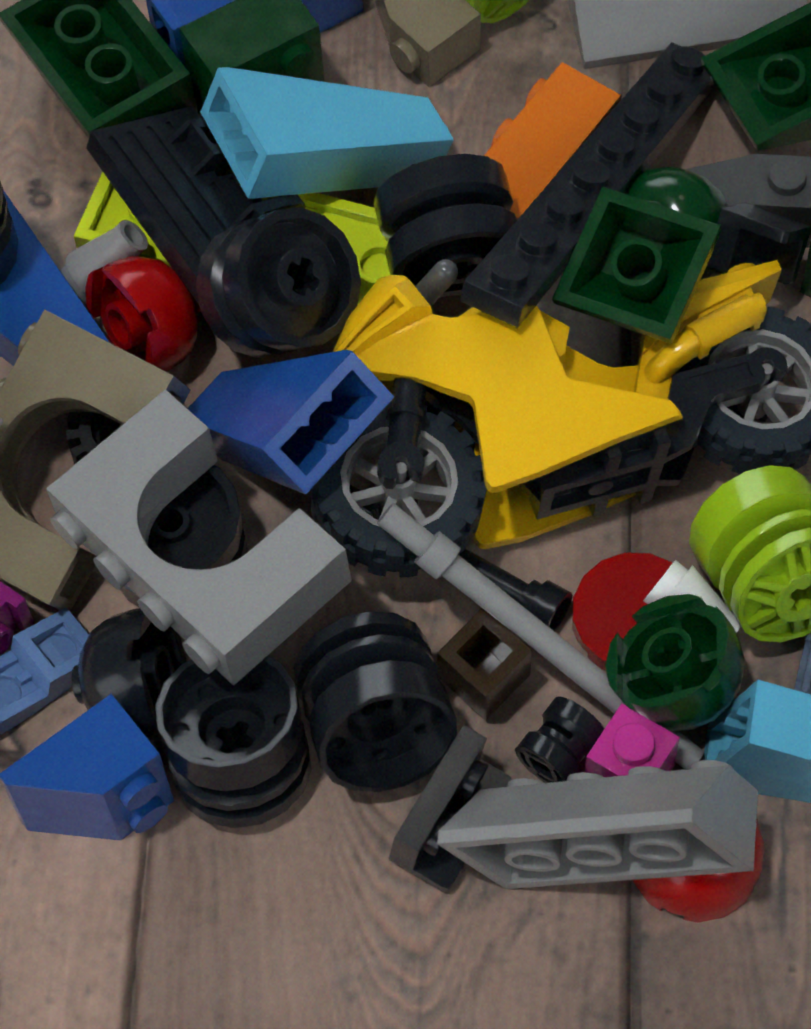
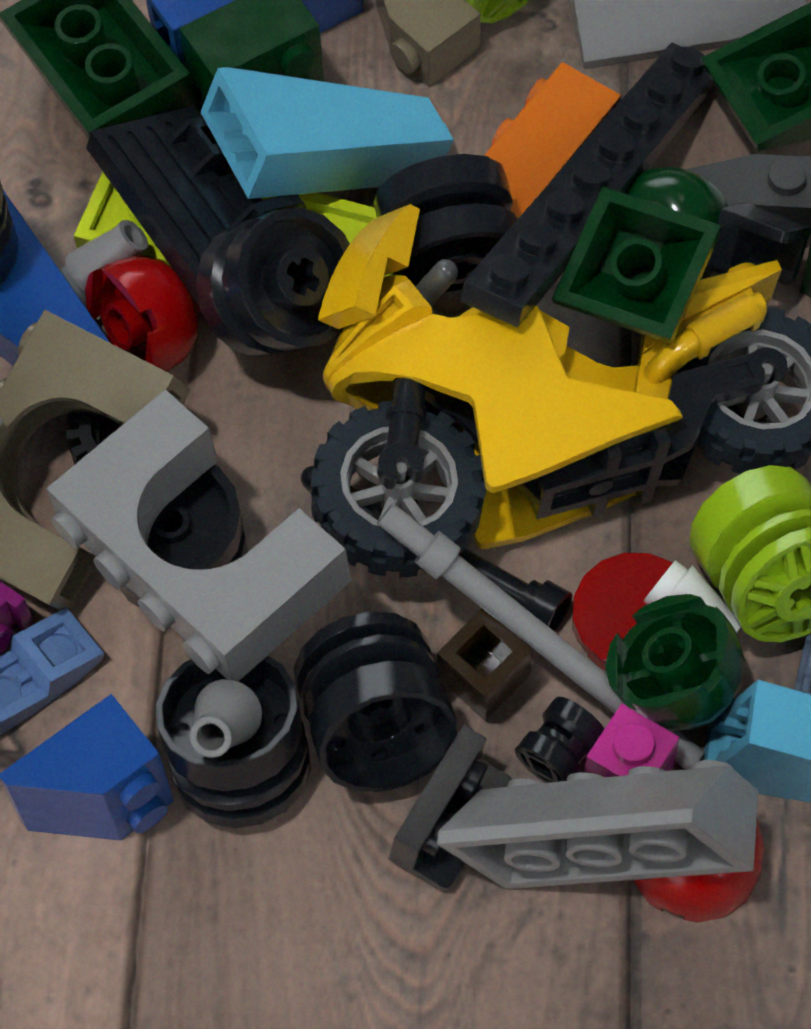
black cylinder [71,608,186,741] -> none
blue slope [187,350,394,494] -> none
none -> light grey cone [190,679,262,757]
none -> yellow slope [318,204,420,329]

